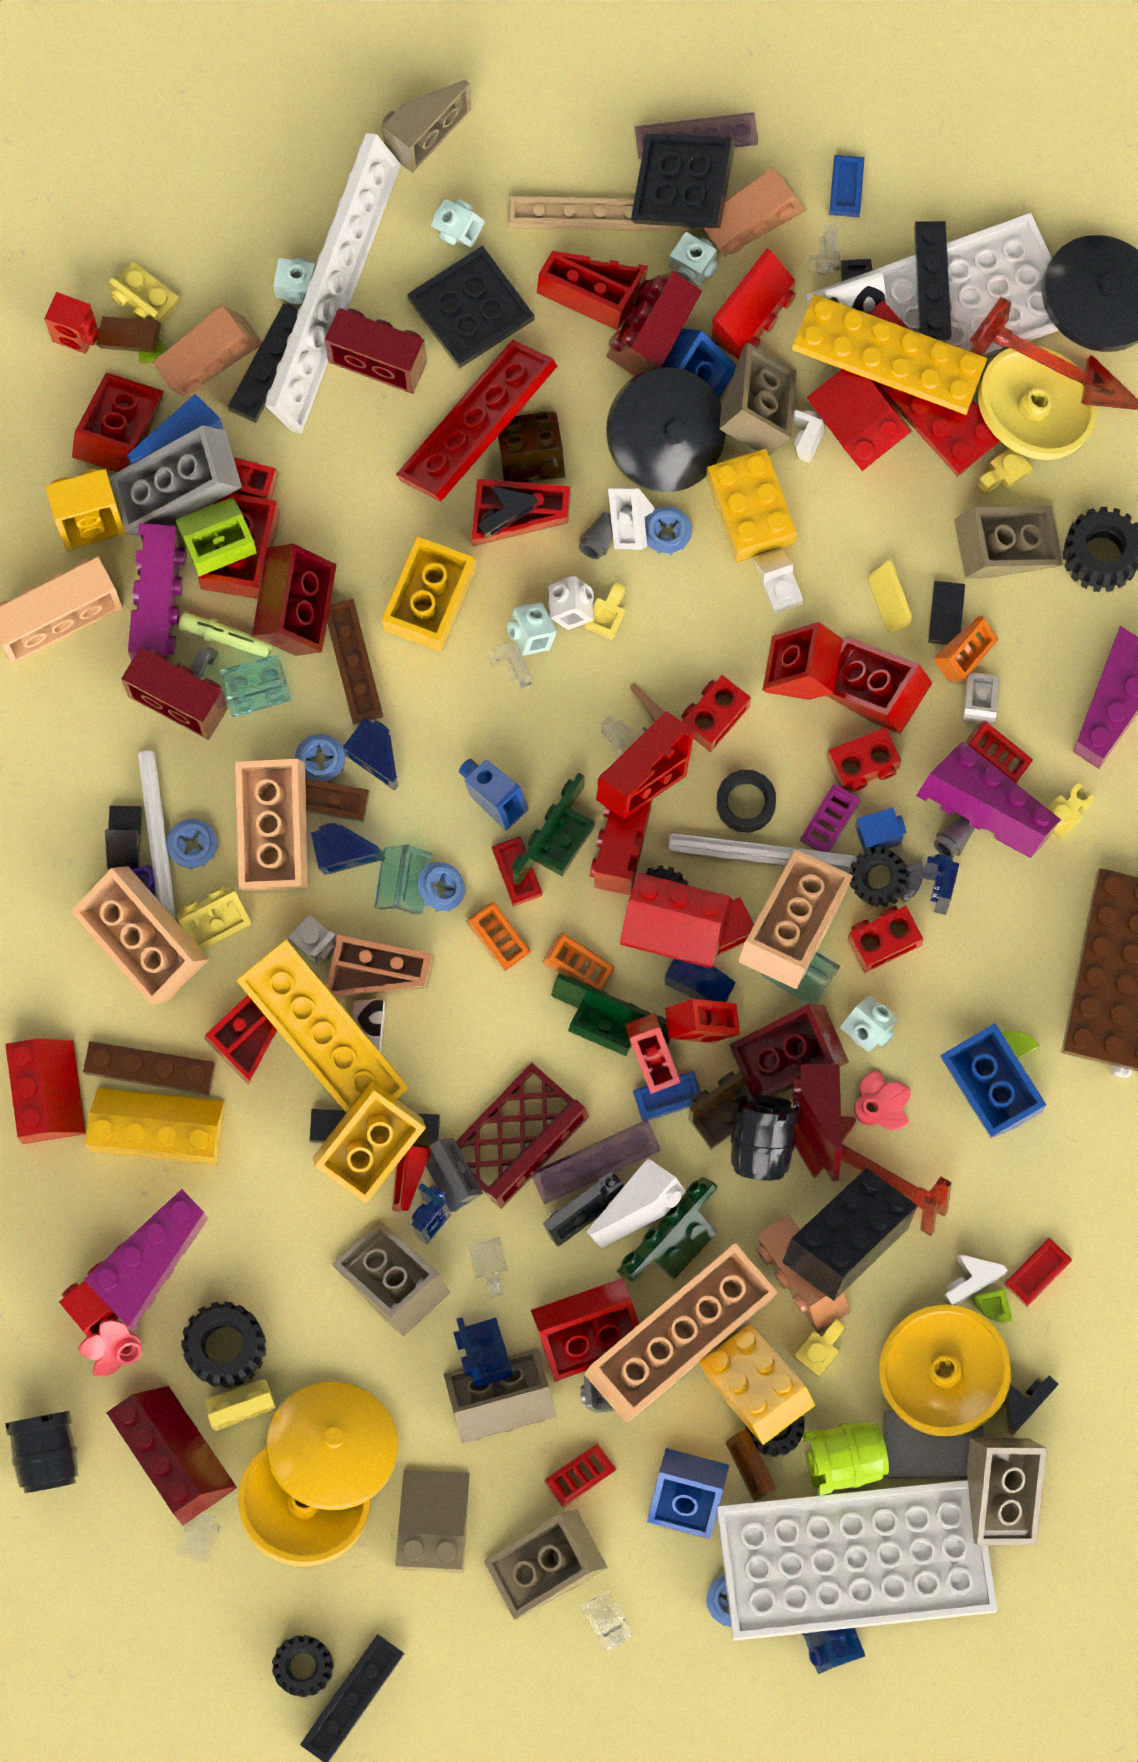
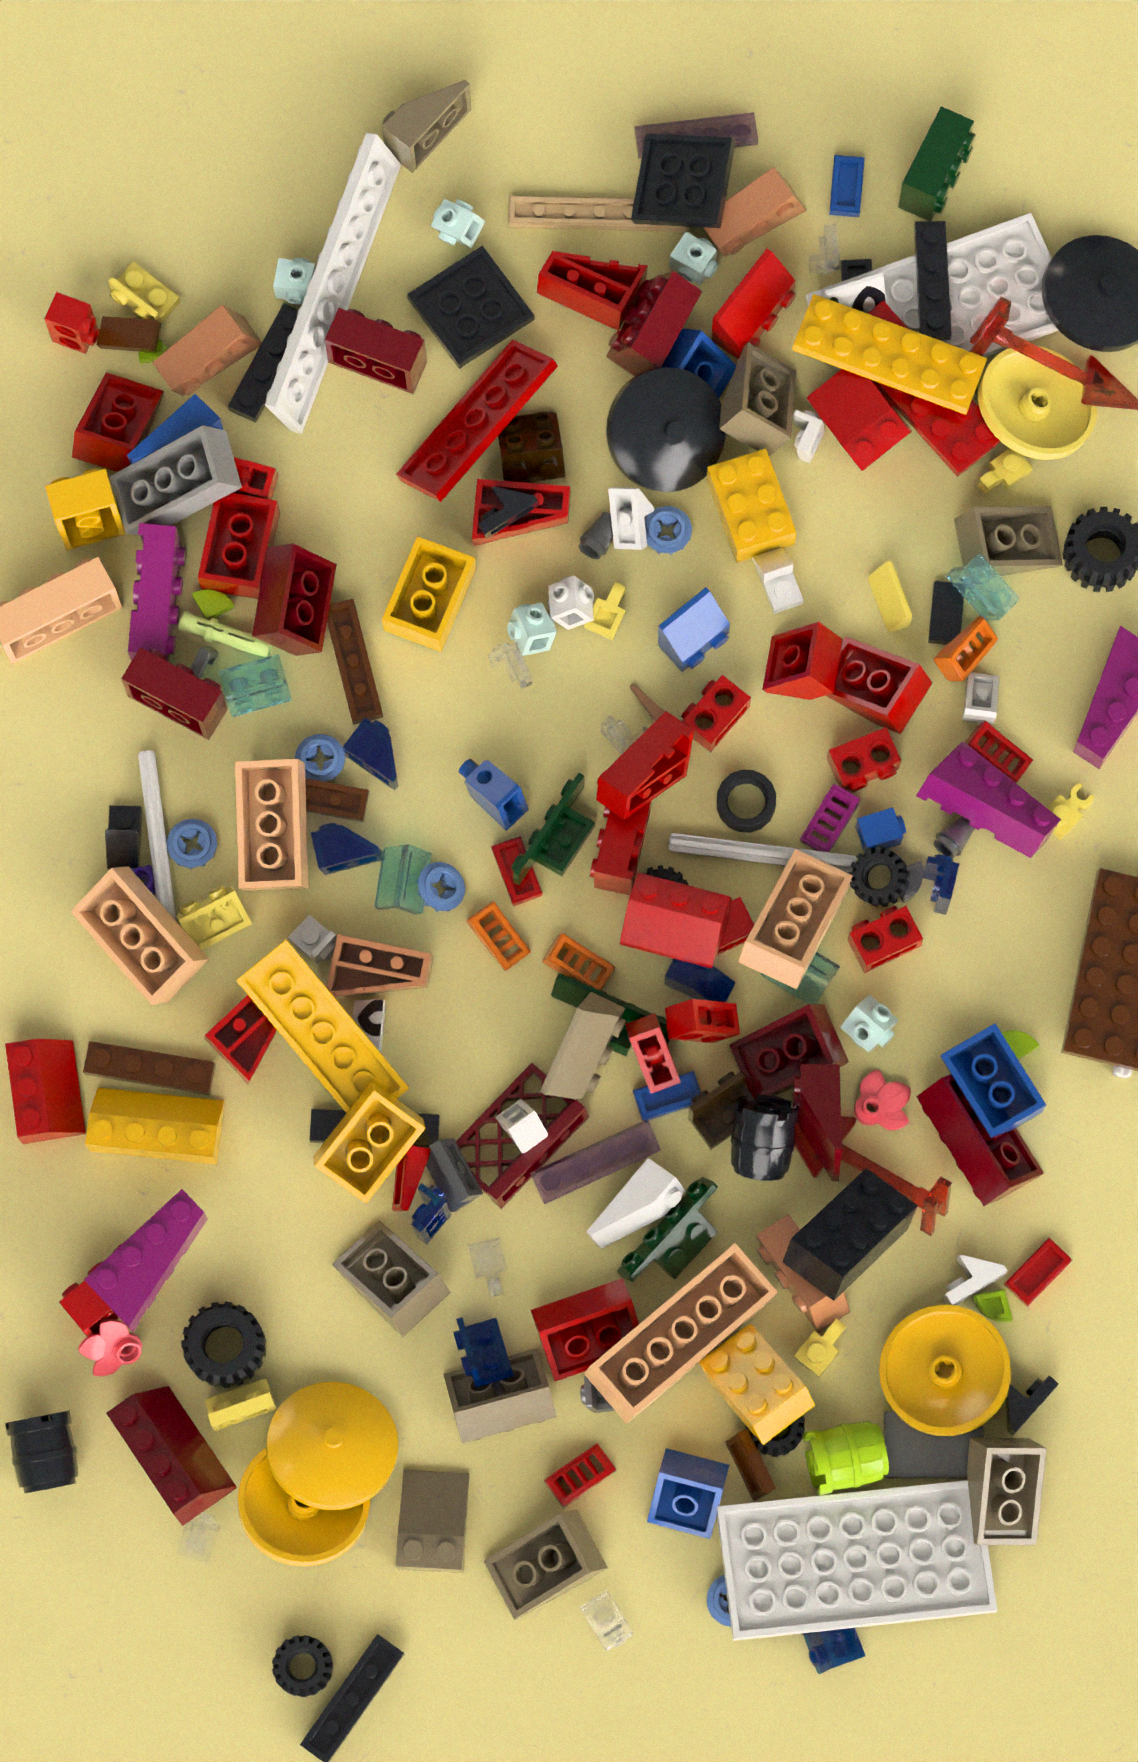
lime slope [175,497,257,576] -> none
black hinge [543,1171,624,1246] -> none
none -> lime tile [191,589,234,620]
none -> white slope [495,1099,548,1153]
none -> slope [540,992,626,1100]
none -> slope [658,587,730,672]
none -> dark green brick [898,106,976,221]
none -> dark red slope [916,1074,1044,1206]
none -> clear light blue bracket [945,555,1019,621]

